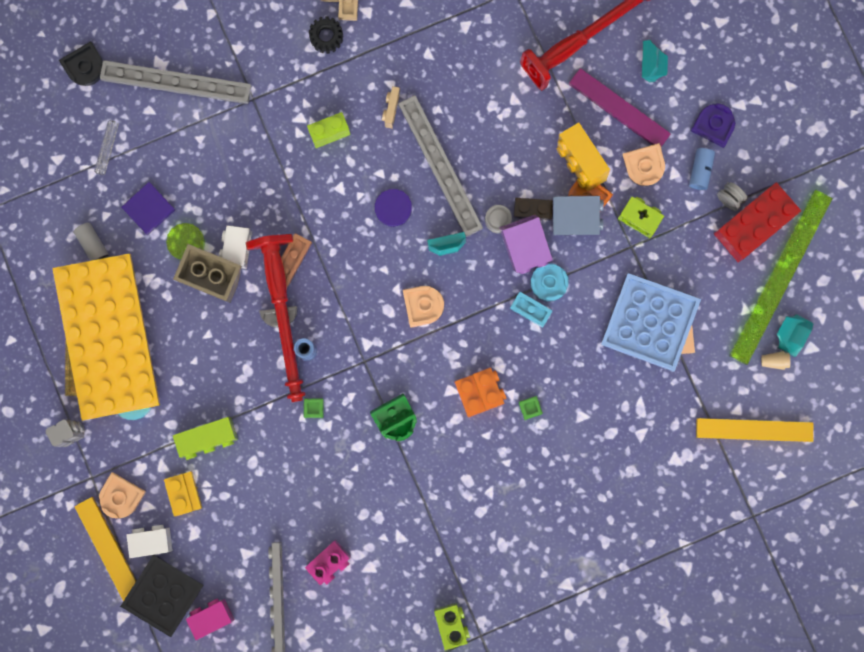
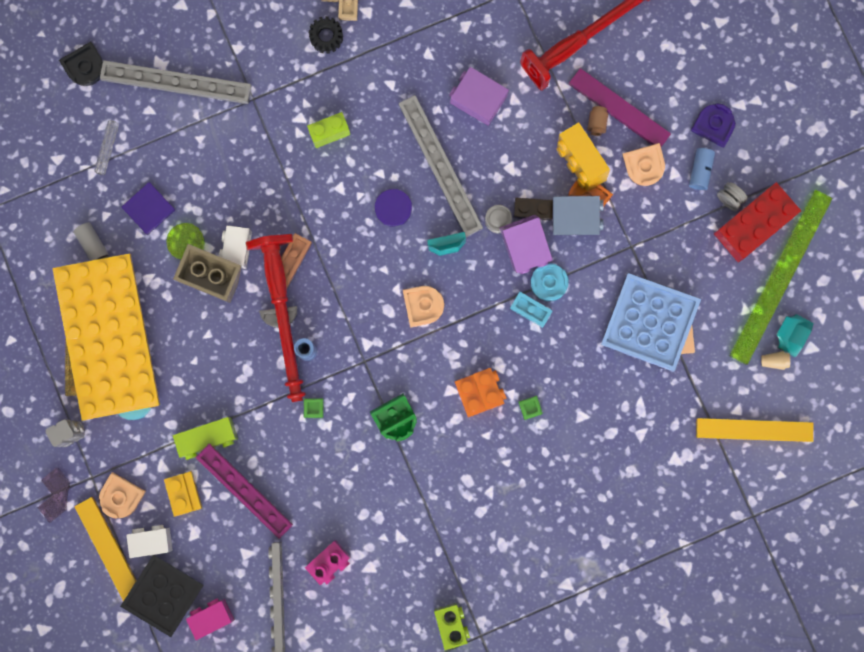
tan plate [382,86,400,129] -> none
lime brick [618,197,664,238] -> none
teal slope [642,40,668,83] -> none
none -> clear purple tile [37,468,70,523]
none -> magenta tile [195,443,293,539]
none -> medium lavender brick [449,67,509,126]
none -> medium nougat brick [587,106,608,136]

